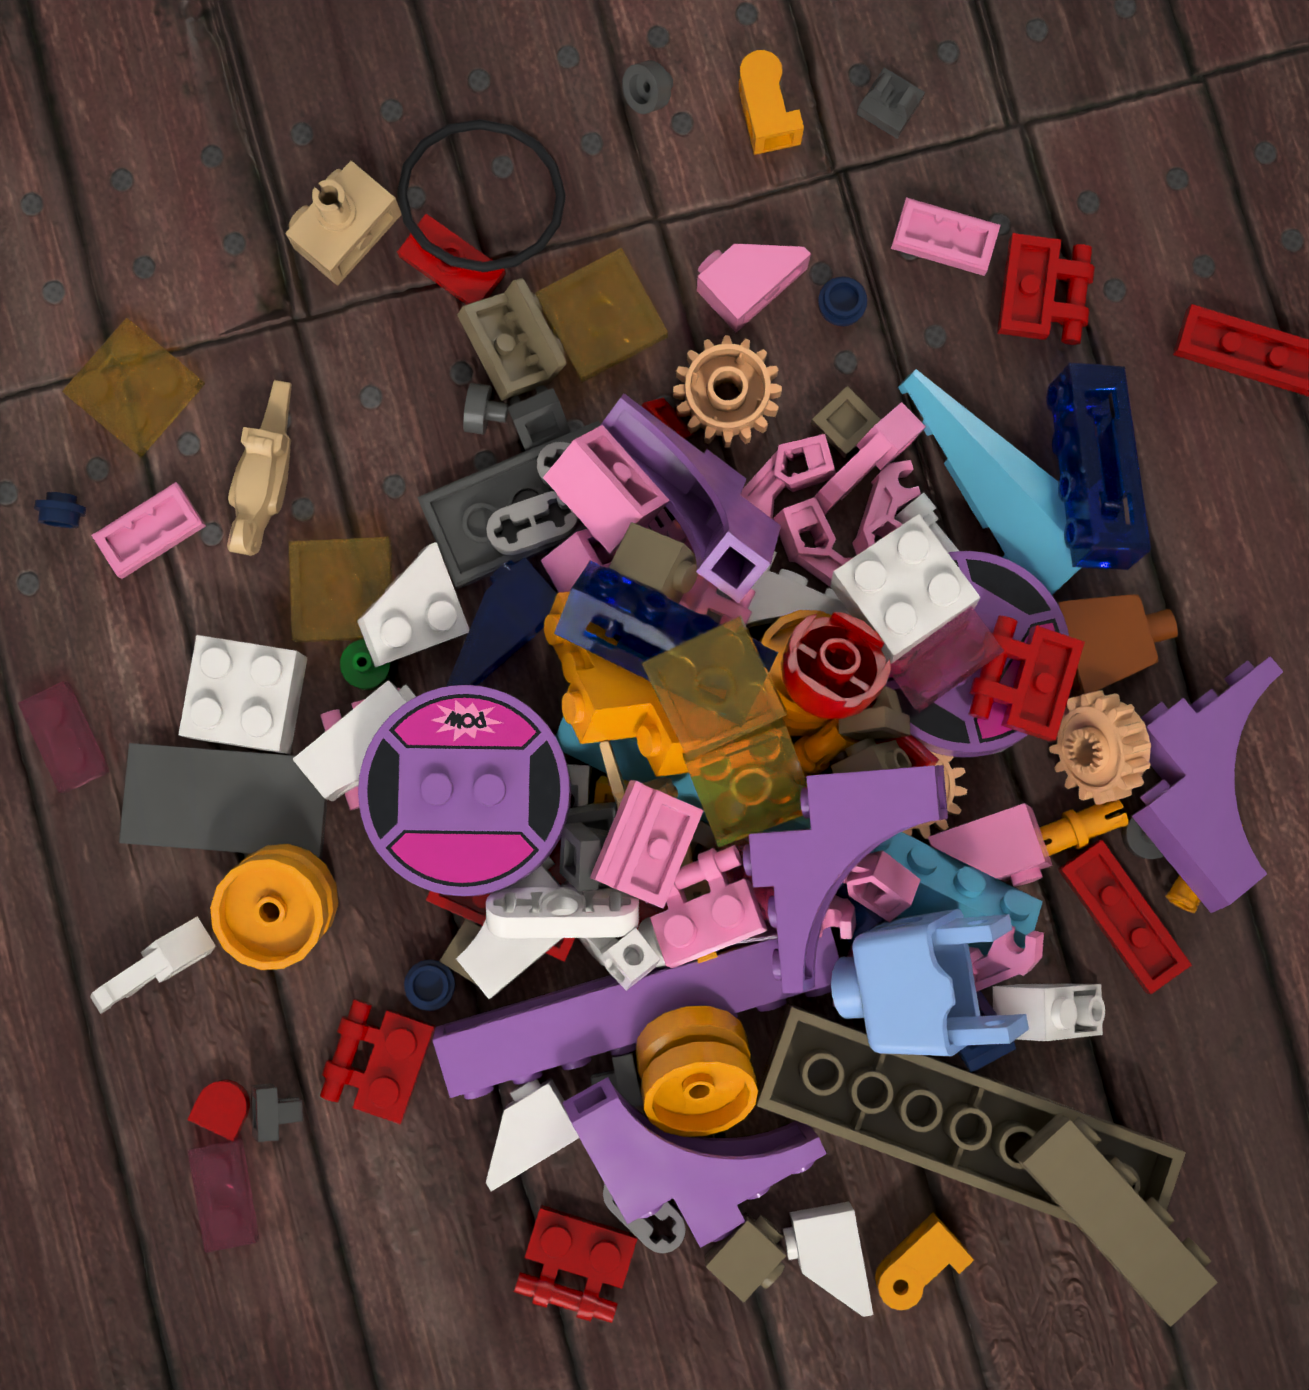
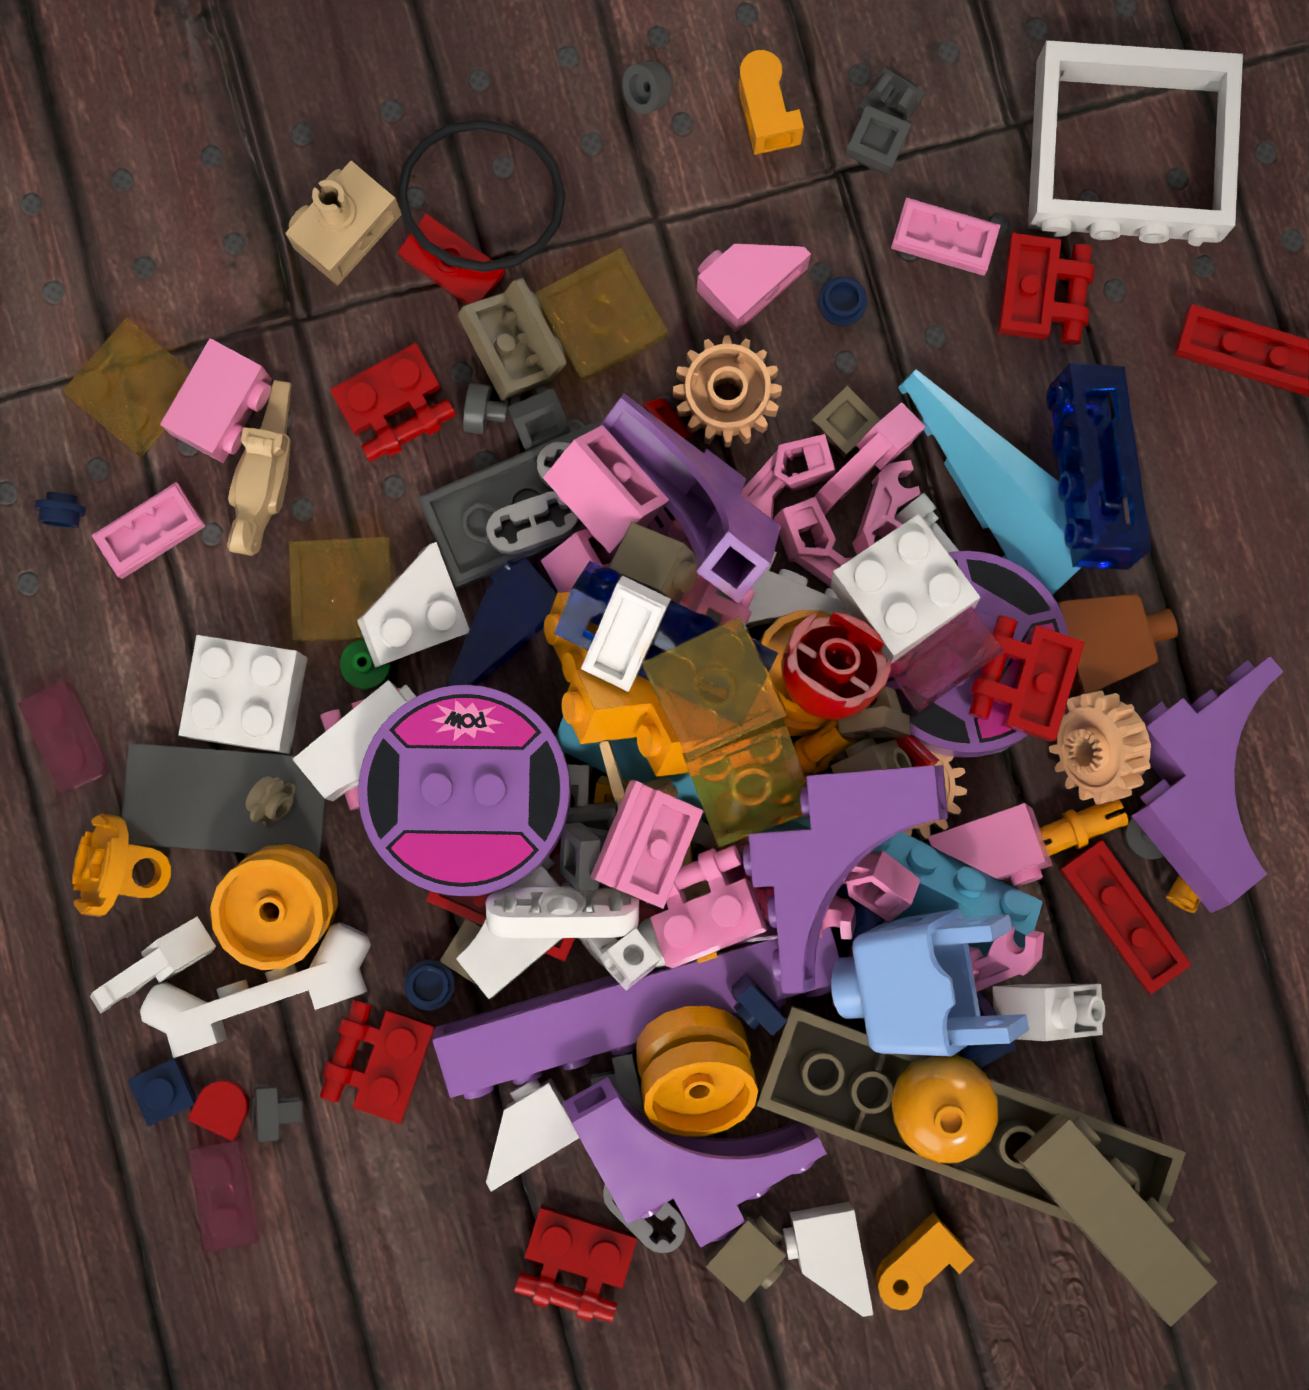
none -> light orange tile [72,813,171,917]
none -> dark blue plate [127,1057,197,1127]
none -> white plate [140,922,371,1058]
none -> bright pink brick [160,338,272,464]
none -> dark tan plate [246,776,296,827]
none -> red plate [330,343,457,463]
none -> white tile [581,576,671,692]
none -> dark blue plate [731,973,787,1036]
none -> dark grey tile [845,105,912,174]
none -> light orange cylinder [891,1055,998,1164]
none -> white window [1028,40,1243,246]

